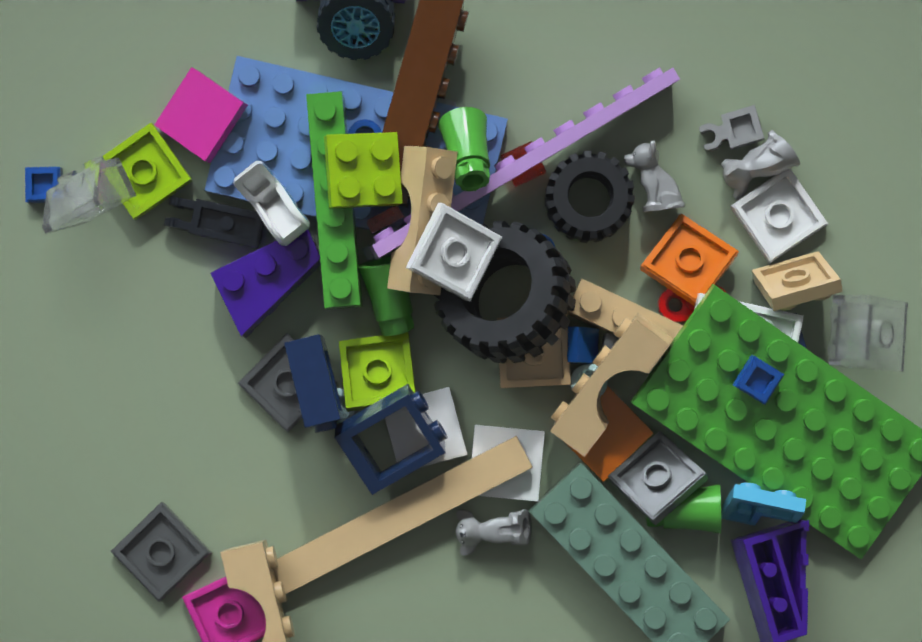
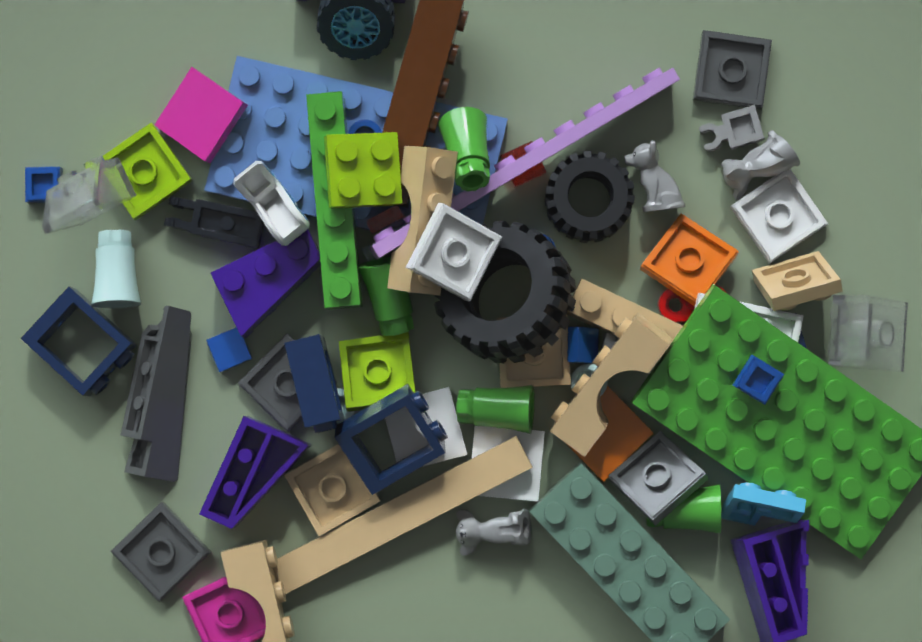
none -> dark blue window [21,286,137,396]
none -> light aqua plant [91,230,141,309]
none -> dark grey wedge [120,305,191,482]
none -> dark purple wedge [199,416,312,529]
none -> blue tile [206,327,253,372]
none -> tan plate [284,444,381,536]
none -> bright green plant [456,385,535,434]
none -> dark grey tile [692,30,772,110]

